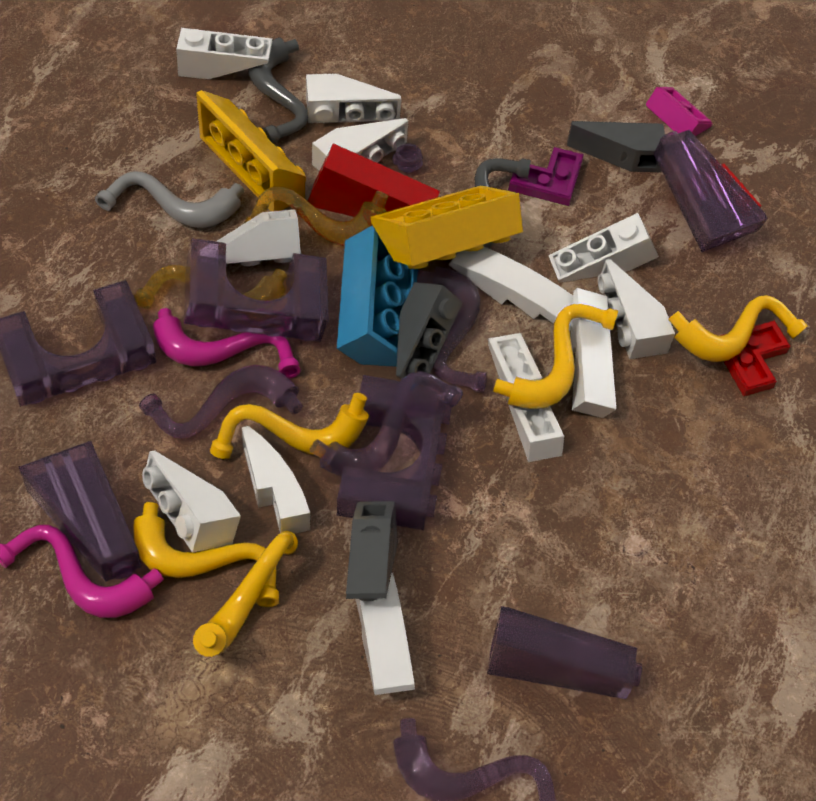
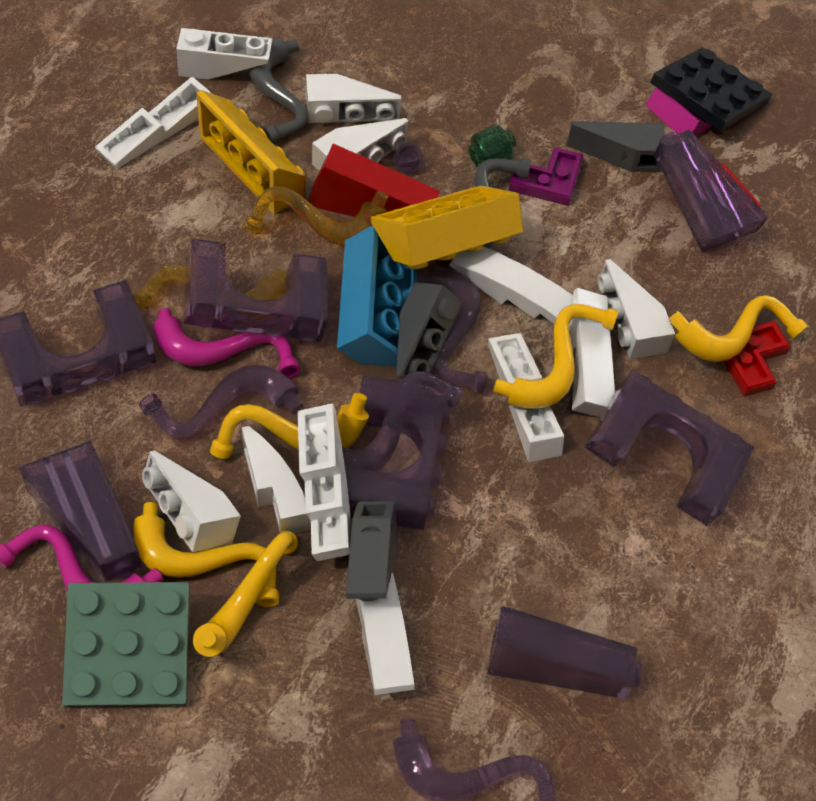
light grey animal [95,171,244,228] -> none
white slope [199,209,301,269] -> none
white slope [549,213,659,283] -> none
none -> sand green plate [62,582,190,706]
none -> white slope [95,77,211,169]
none -> white slope [298,403,352,561]
none -> clear green head [468,124,516,167]
none -> clear purple arch [584,370,754,526]
none -> black plate [650,47,772,132]

